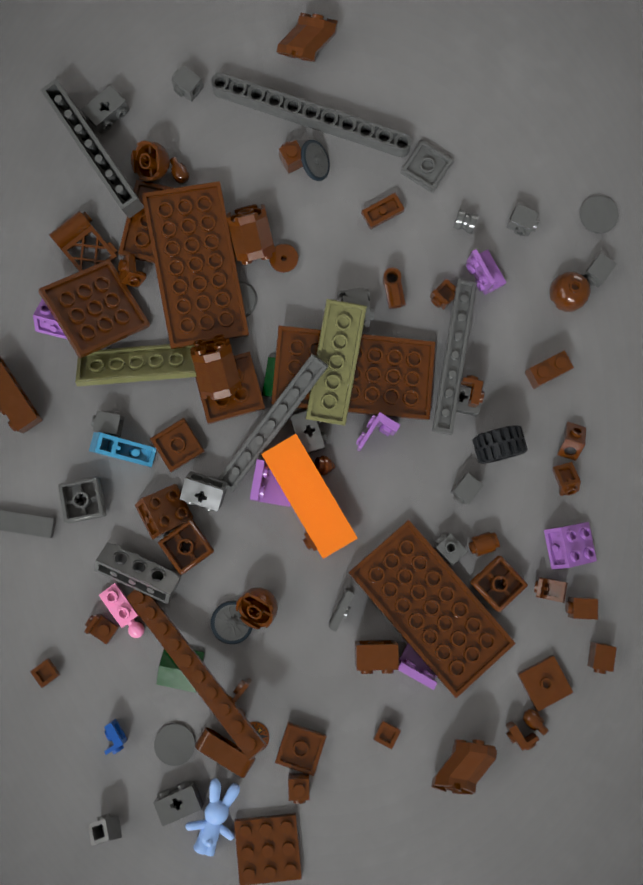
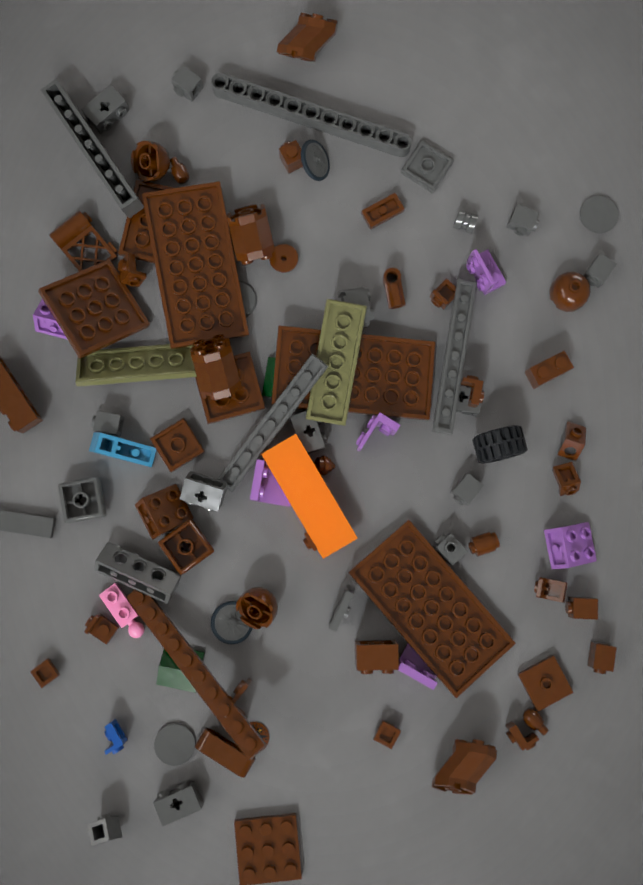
light blue animal [185,778,240,856] -> none
reddish brown plate [275,722,327,776] -> none
reddish brown brick [288,773,310,804] -> none
reddish brown brick [470,556,528,612] -> none

